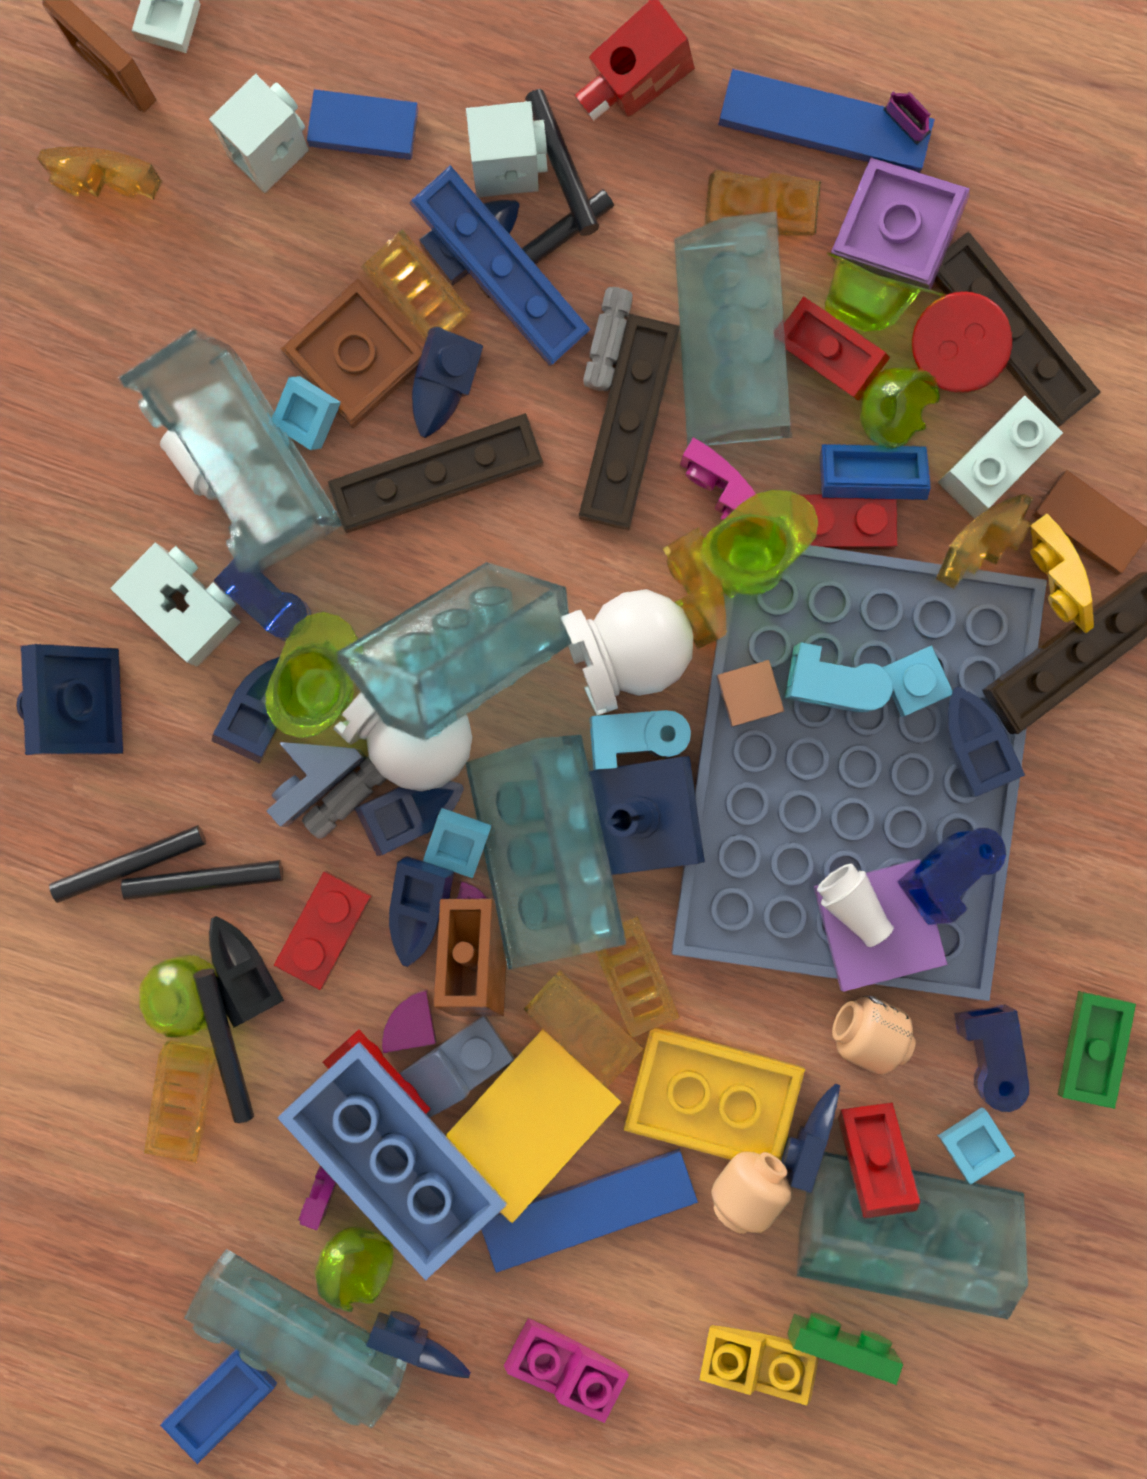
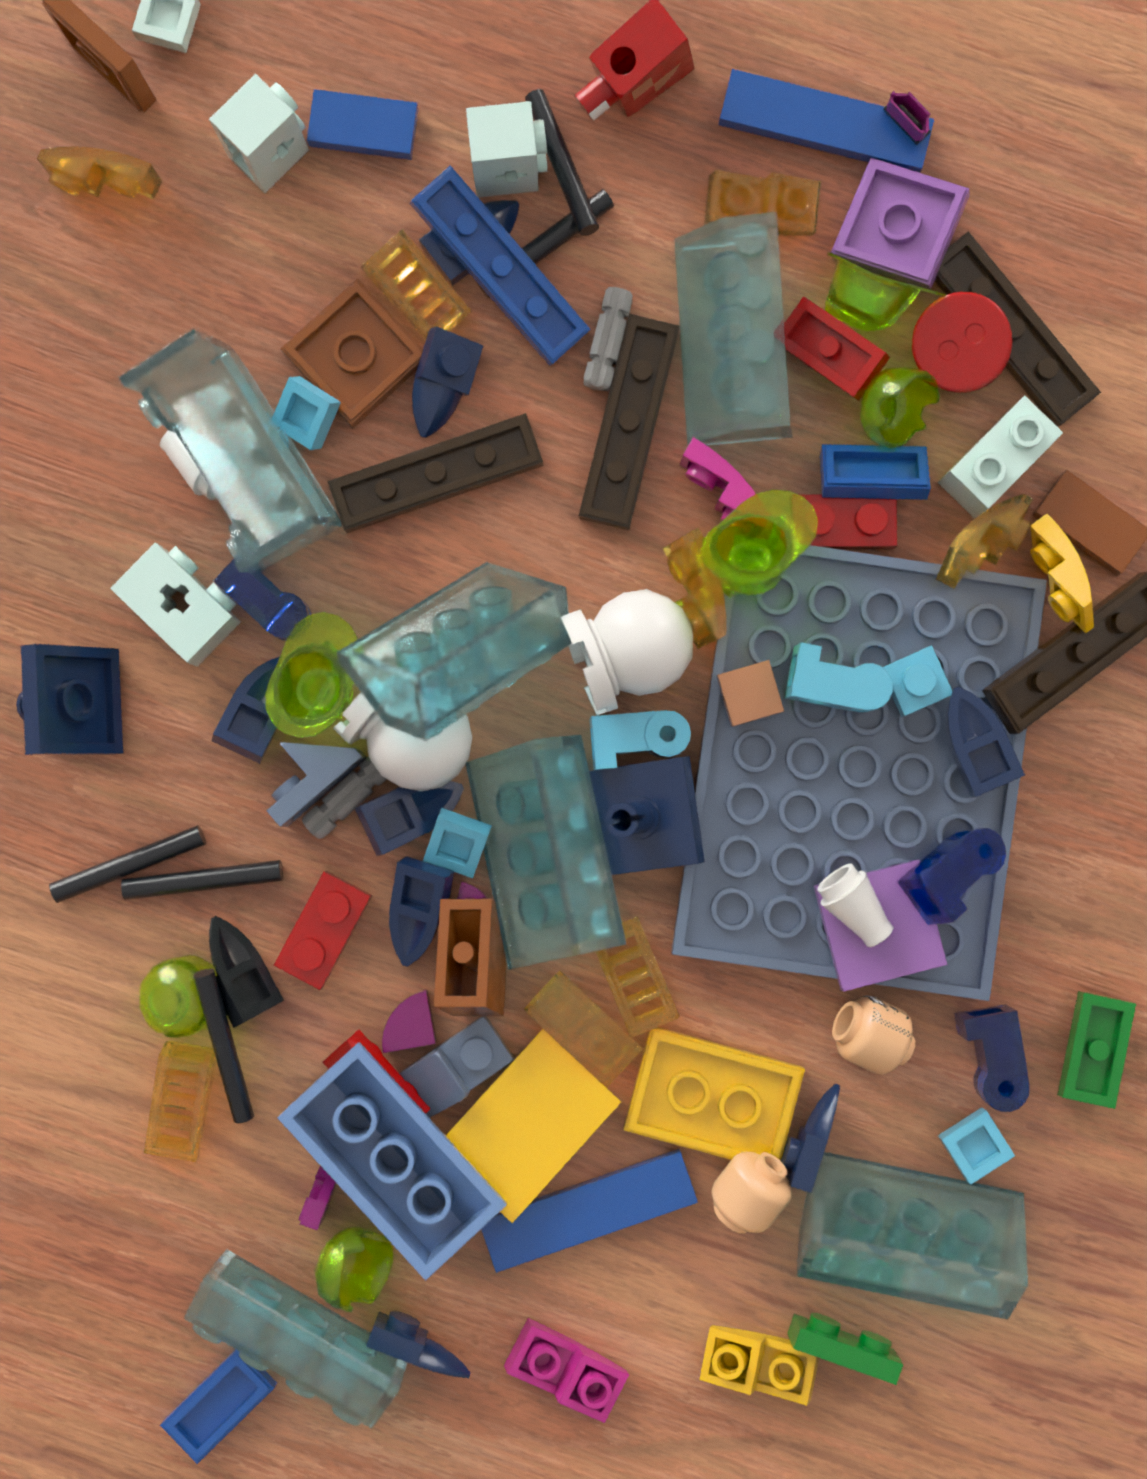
red plate [838,1102,921,1219] -> none

